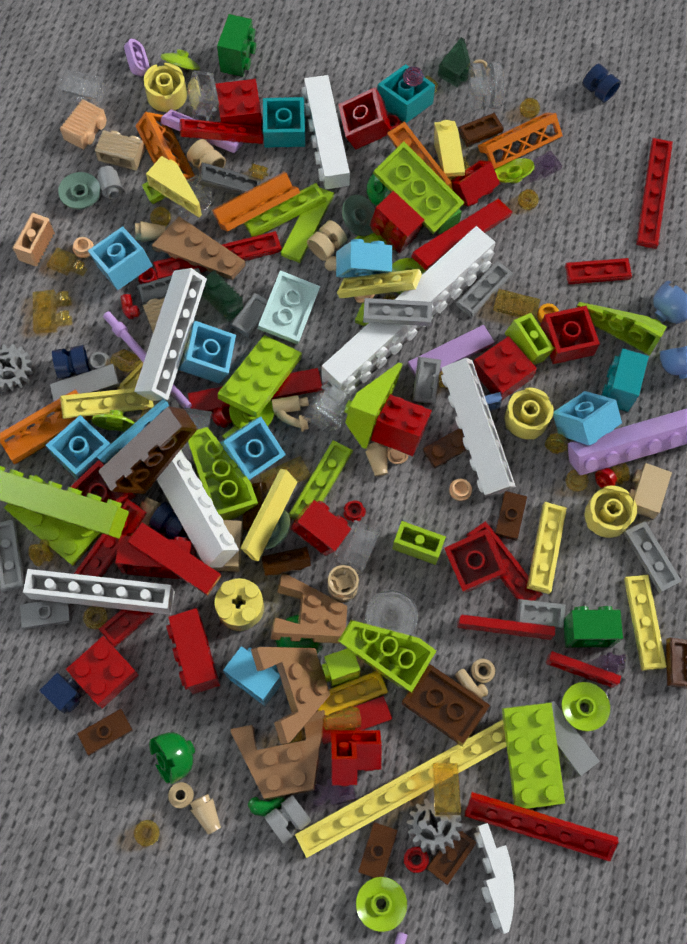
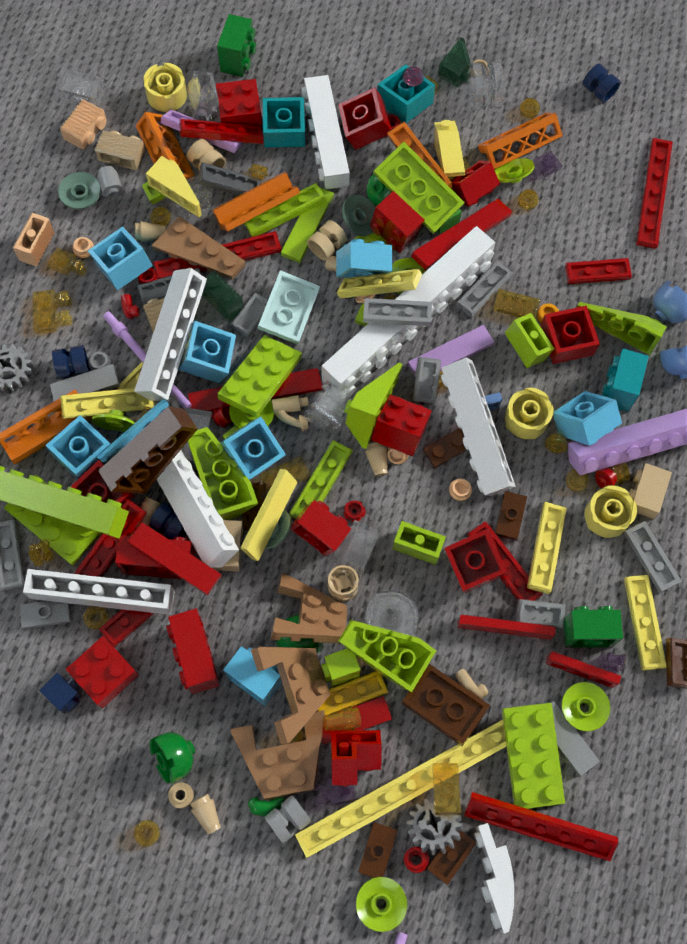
reddish brown plate [77,709,133,756] -> none
clear yellow plate [110,349,141,372] -> none
lavender plate [124,39,150,77] -> none
lime dish [161,49,200,70] -> none
light yellow brick [215,578,264,631] -> none
reddish brown plate [261,547,311,576] -> none
reddish brown plate [458,113,504,147] -> none
tan plate [471,659,495,683] -> none
red brick [473,336,537,400] -> none

